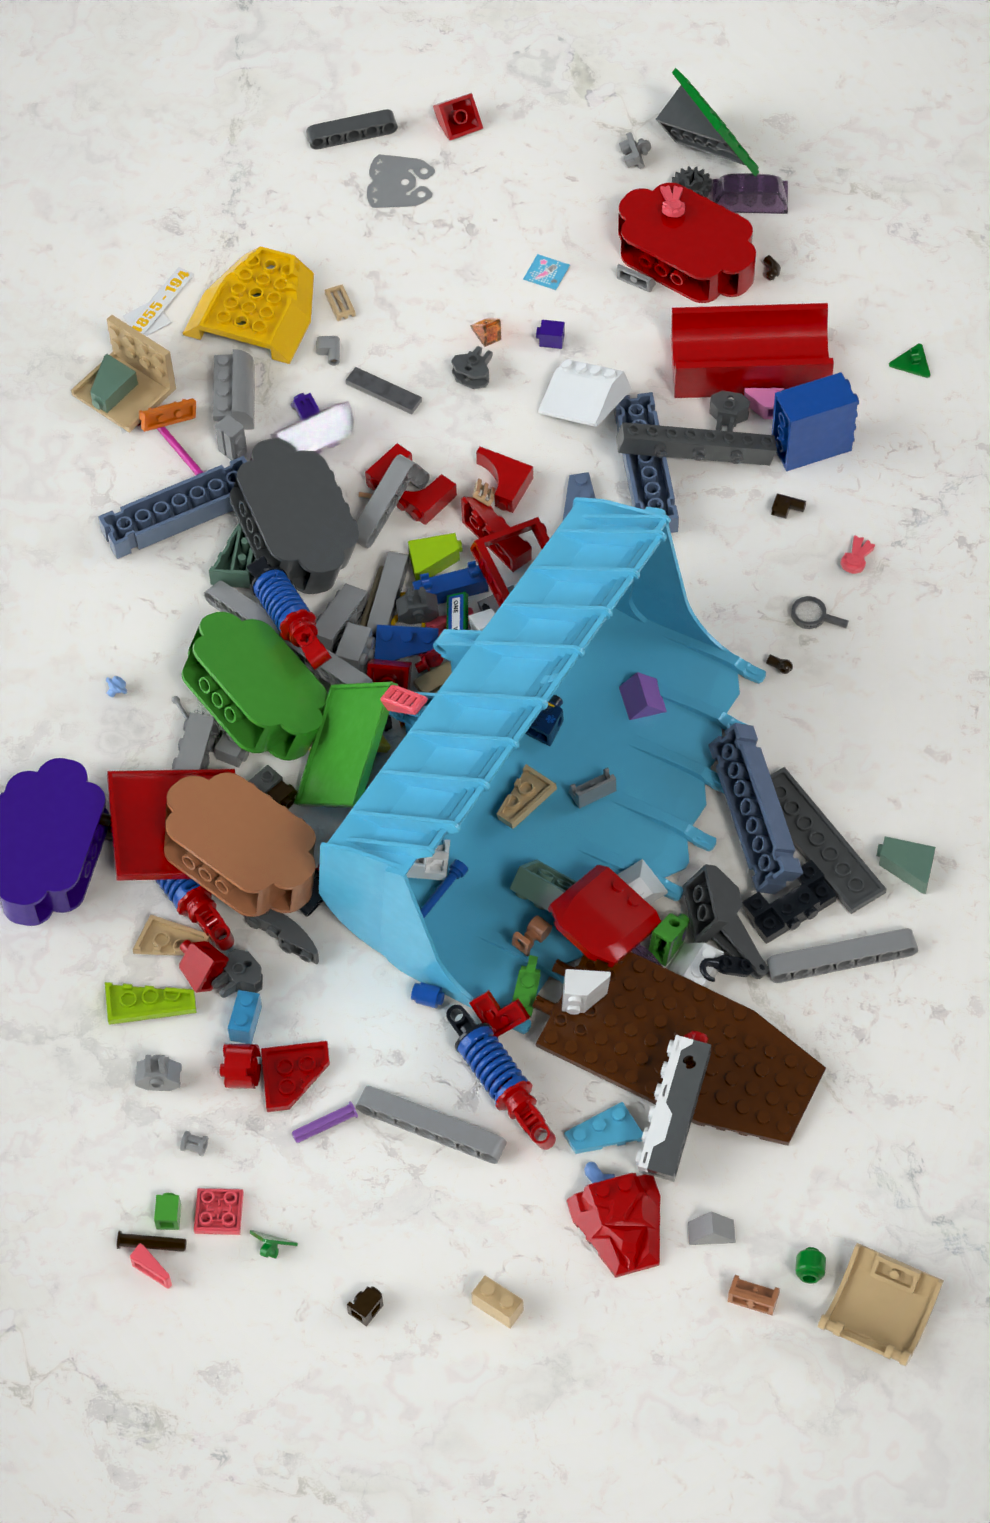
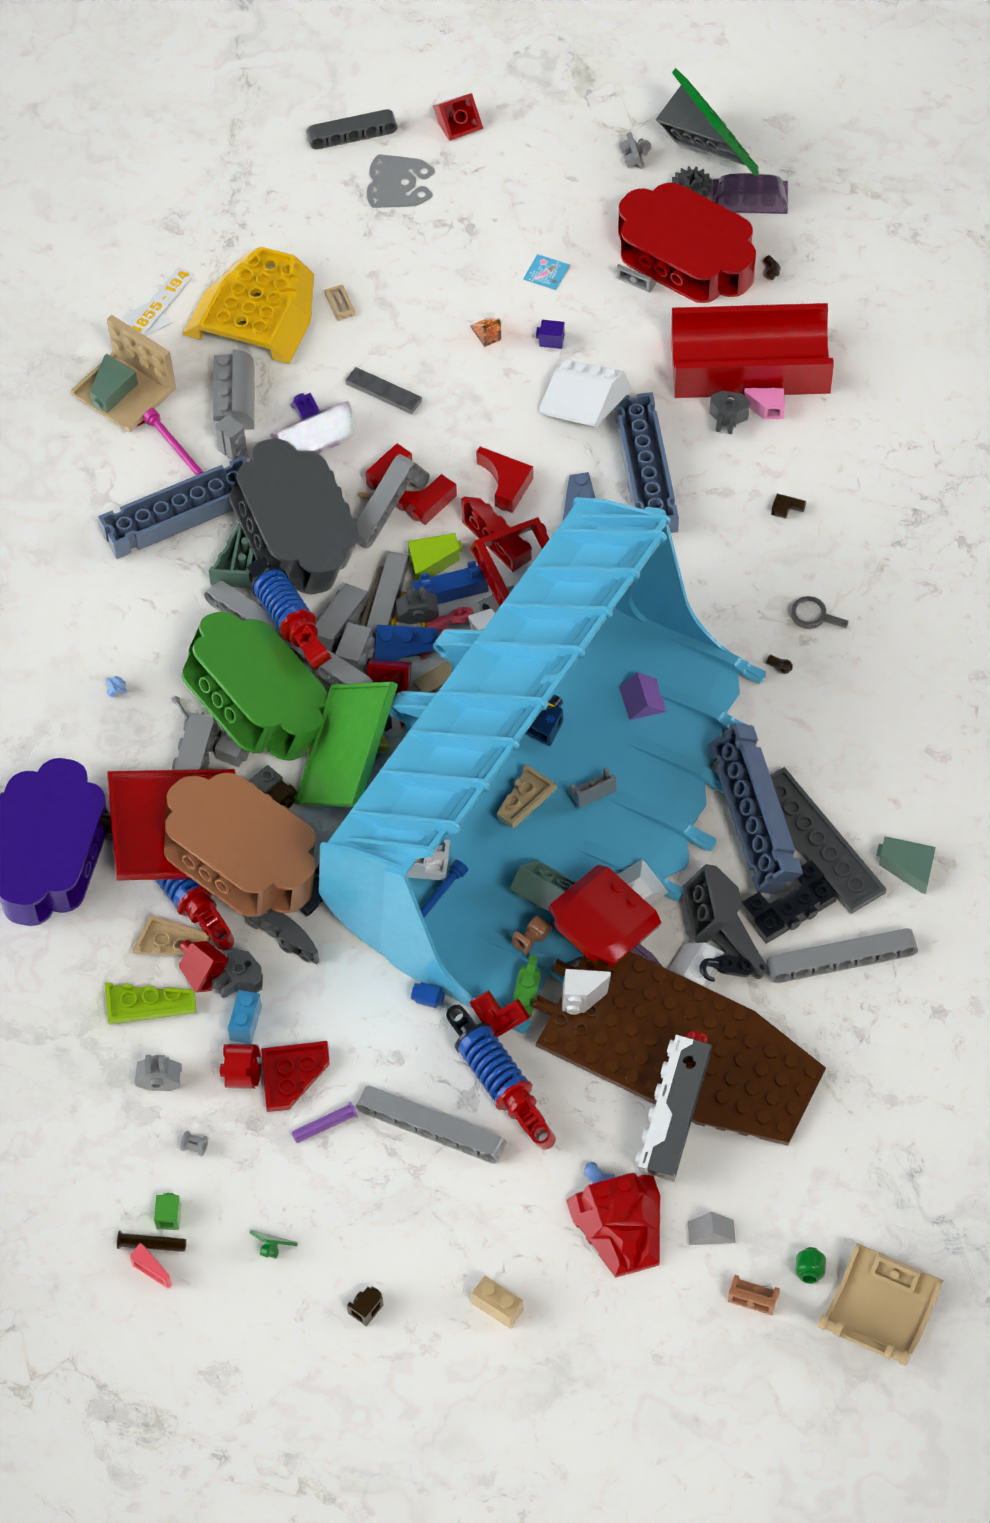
orange plate [139,398,196,432] -> none
coral tile [194,1188,244,1235] -> none
light grey piece [316,336,340,366] -> none
coral slope [380,685,428,715] -> none
red piece [414,649,443,673] -> none
tile [447,592,468,630] -> none
dark grey hinge [451,346,493,389] -> none
tan tile [473,478,496,506] -> none
medium azure wing [564,1102,643,1154] -> none
dark grey piece [616,422,777,466] -> none
bright green torso [647,913,690,967] -> none
coral piece [660,185,685,217] -> none
blue brick [771,372,859,472] -> none
coral piece [840,535,875,574] -> none
green piece [889,343,930,378] -> none

